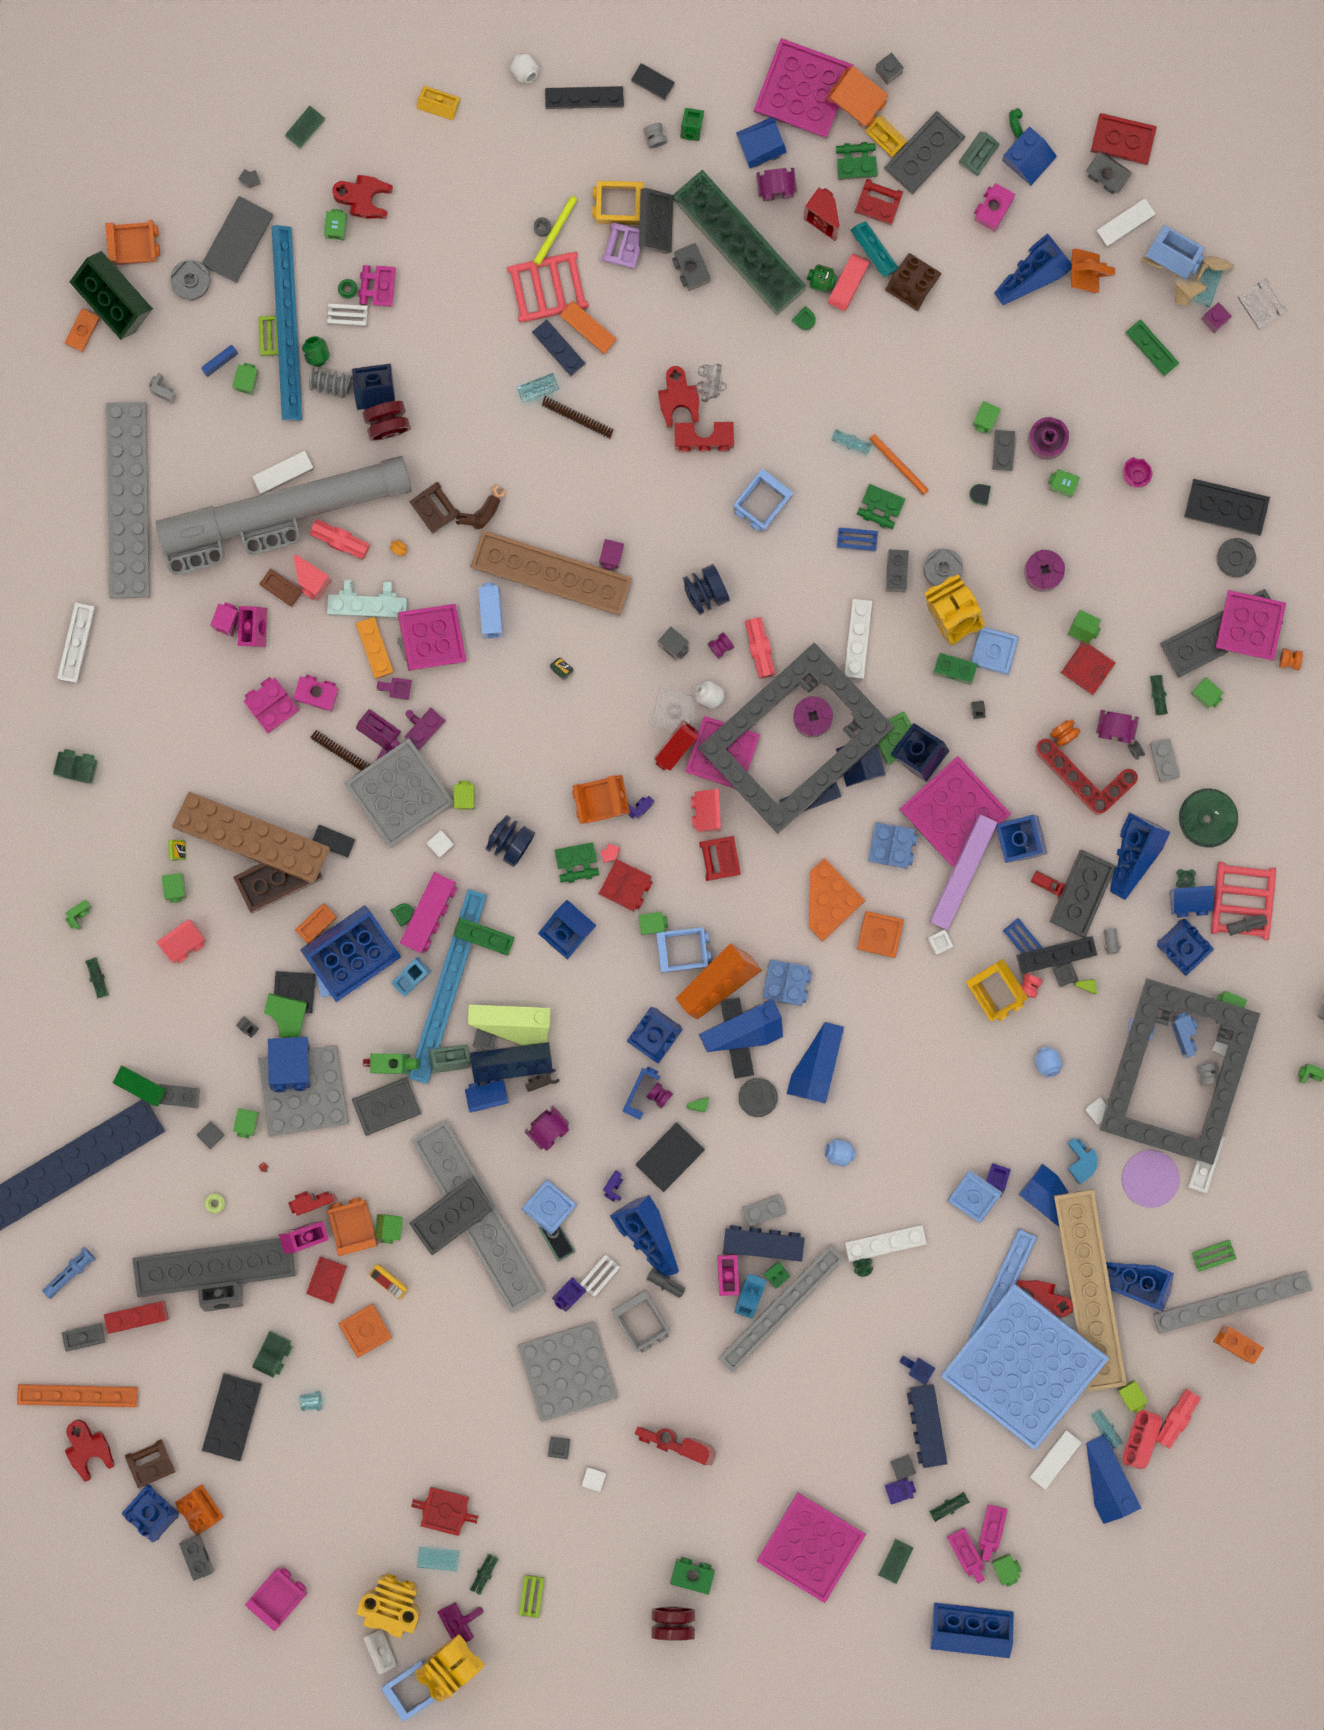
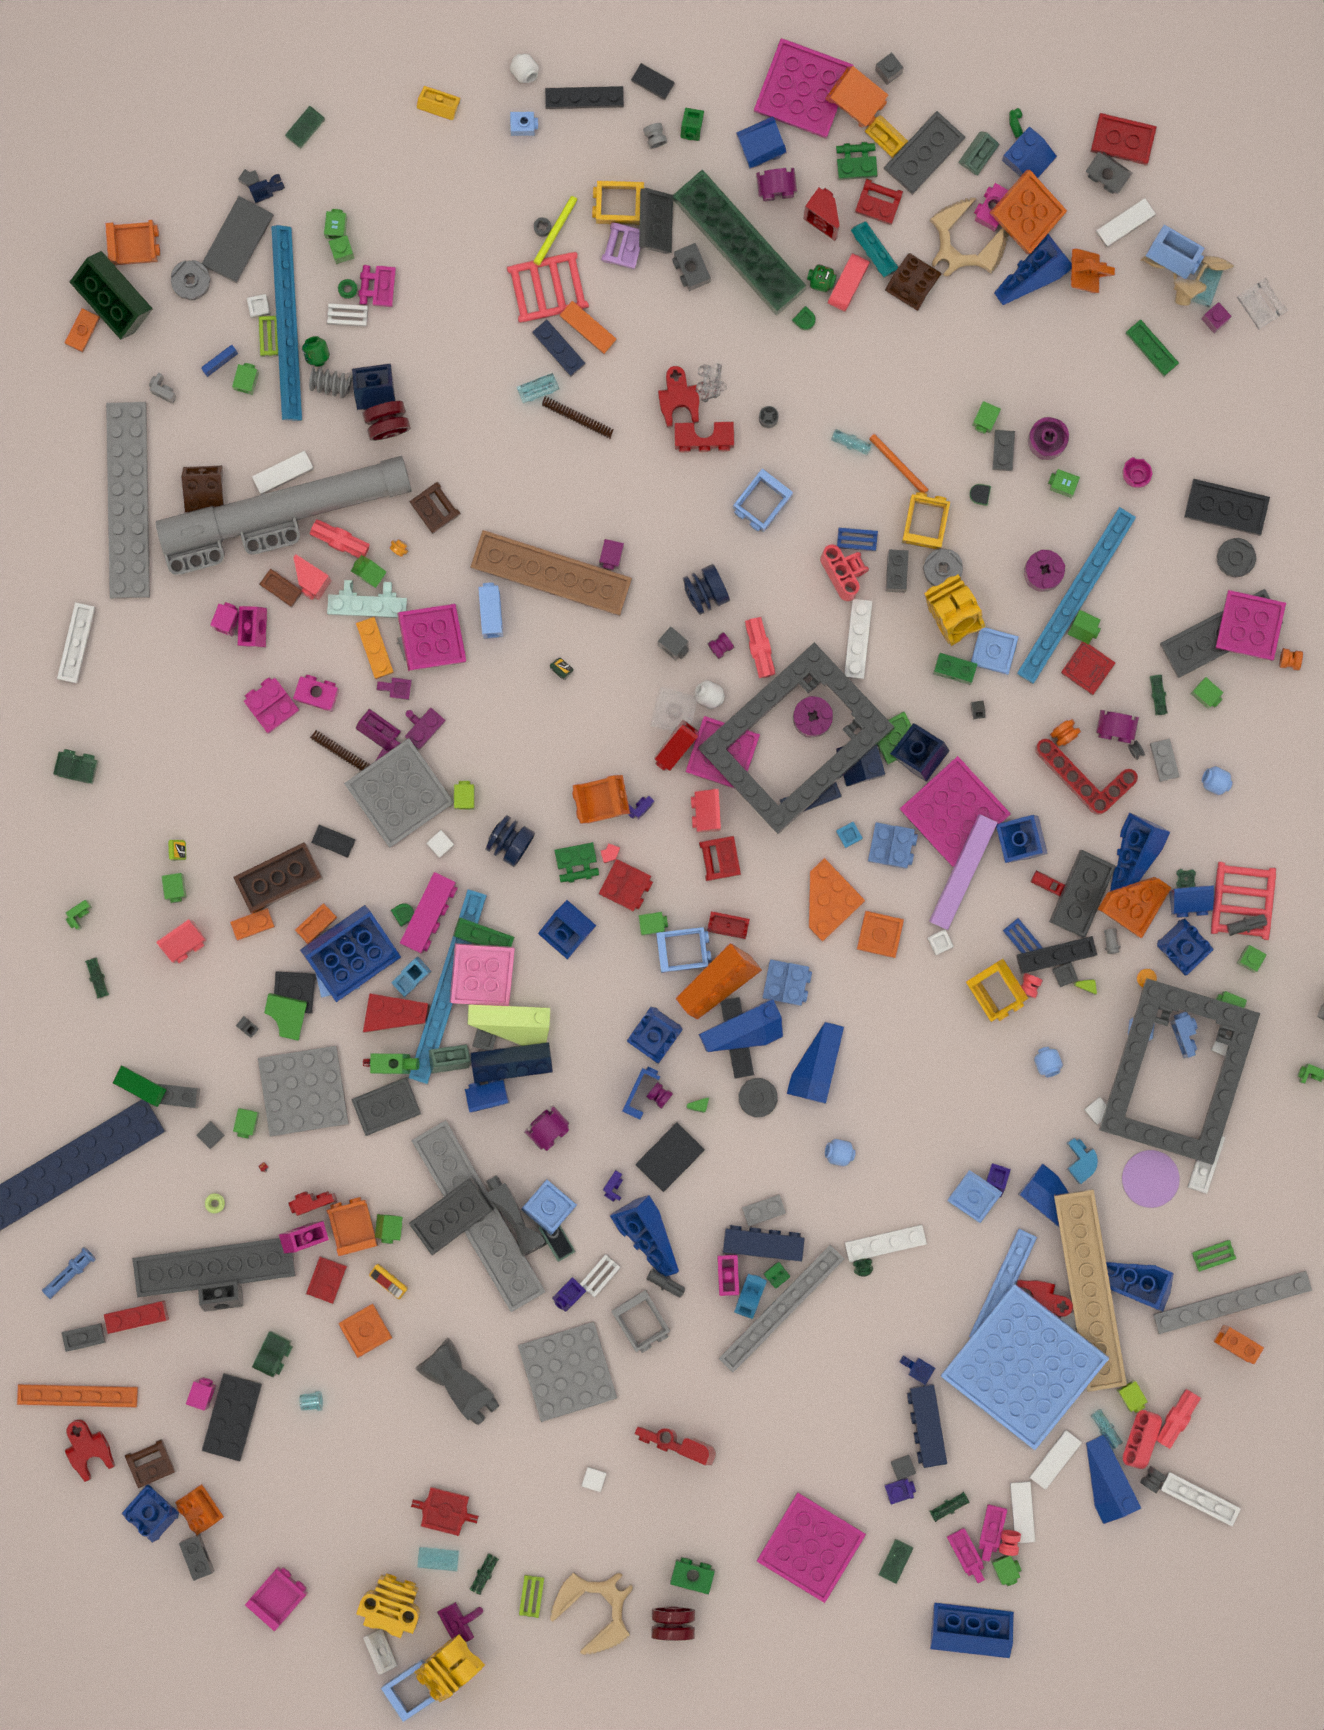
medium nougat plate [172,792,330,884] -> none
blue panel [268,1037,311,1092] -> none
red piece [332,175,393,219] -> none
reddish brown arm [456,485,505,530] -> none
dark brown plate [525,1069,560,1092] -> none
dark grey tile [548,1436,570,1459] -> none
green plate [857,484,905,530] -> none
clear green dish [1179,788,1238,848] -> none
light grey wheel [1196,1062,1218,1086] -> none
none -> reddish brown bracket [181,465,224,512]
none -> dark pink brick [186,1377,217,1411]
none -> orange plate [230,908,275,941]
none -> white tile [247,294,270,318]
none -> dark blue plate [248,174,285,203]
none -> bright green brick [328,235,355,264]
none -> bright green brick [351,555,386,588]
none -> red wedge [363,993,430,1033]
none -> dark grey hips [415,1338,499,1425]
none -> bright pink plate [449,943,515,1006]
none -> dark grey hips [486,1175,547,1256]
none -> light blue brick [510,112,538,136]
none -> tan piece [550,1573,633,1655]
none -> red hinge [707,911,750,939]
none -> dark grey wheel [759,406,779,428]
none -> coral piece [820,544,869,601]
none -> dark azure plate [836,821,863,848]
none -> yellow window [902,492,950,550]
none -> tan piece [929,197,1009,276]
none -> orange plate [990,170,1067,254]
none -> coral wheel [999,1530,1021,1556]
none -> white tile [1010,1481,1035,1543]
none -> dark azure plate [1017,507,1136,684]
none -> orange plate [1098,877,1172,938]
none -> light orange plate [1137,969,1157,988]
none -> dark grey wheel [1140,1466,1167,1493]
none -> white plate [1160,1472,1241,1526]
none -> light blue head [1202,766,1233,795]
none -> bright green brick [1237,945,1267,973]

